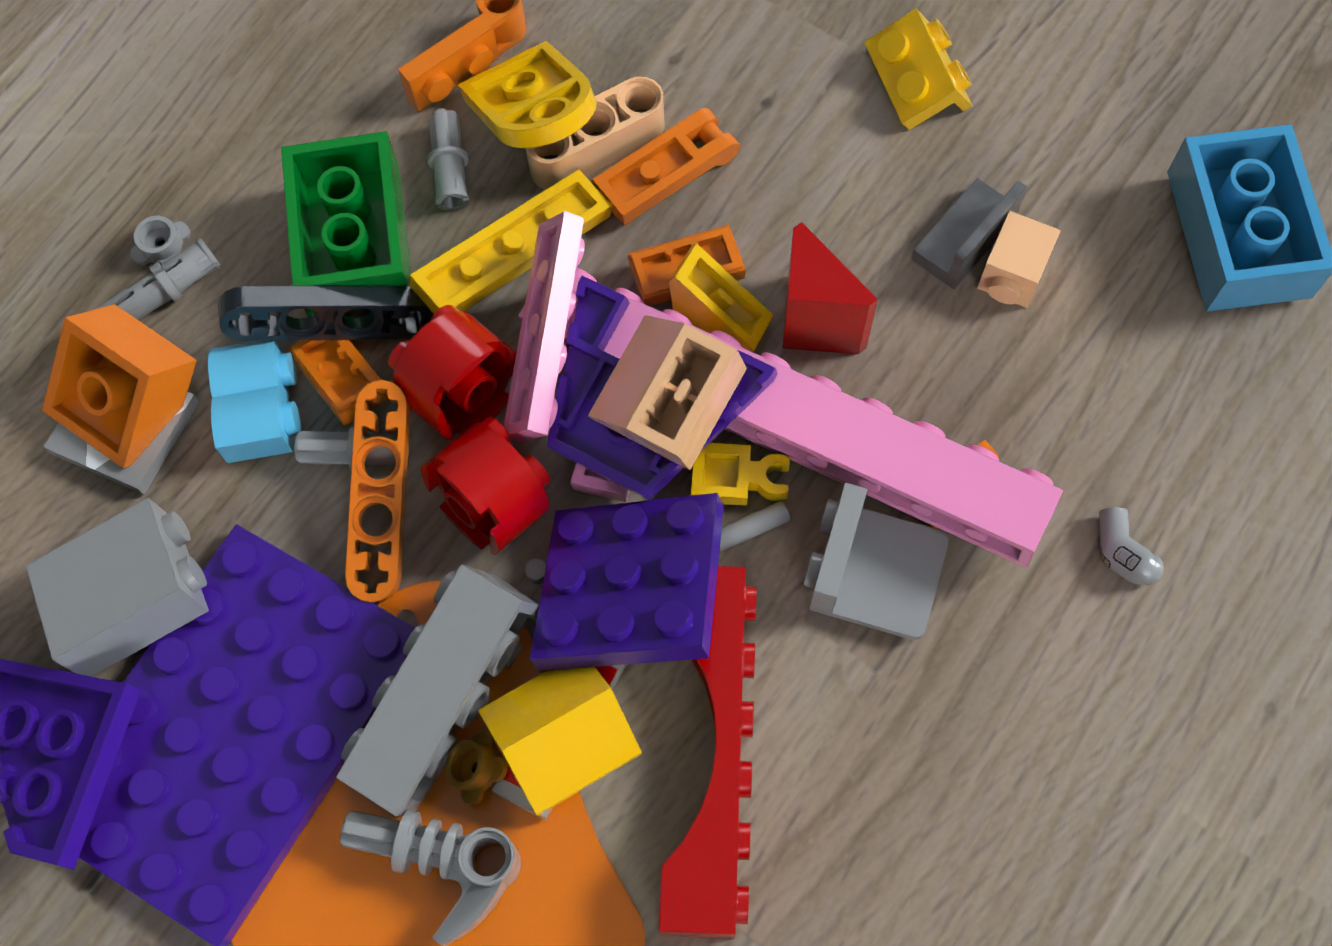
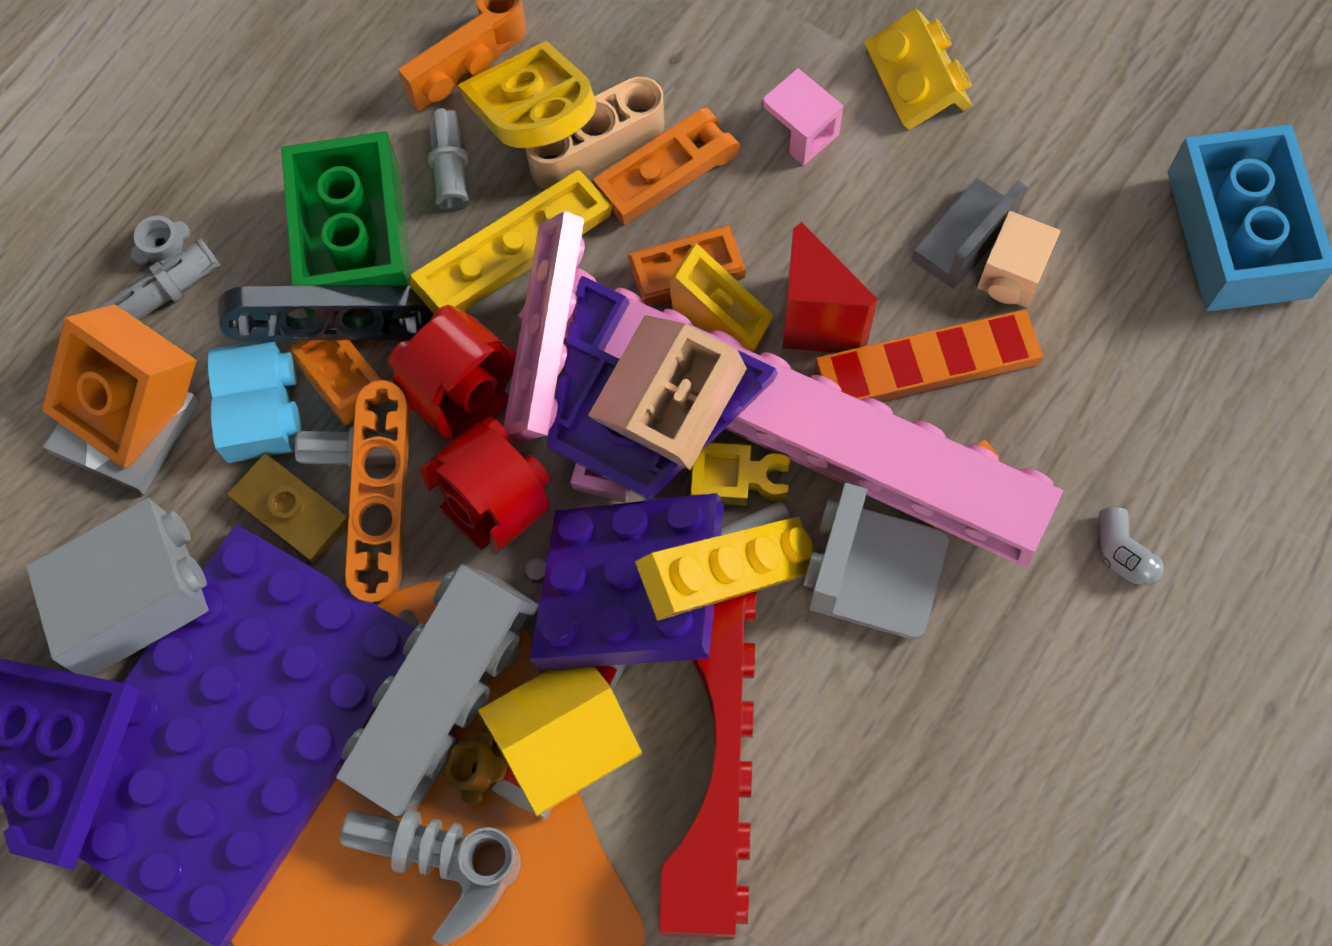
none -> pearl gold plate [227,453,349,565]
none -> yellow plate [635,516,813,621]
none -> bright pink panel [763,68,843,166]
none -> tile [815,309,1043,402]

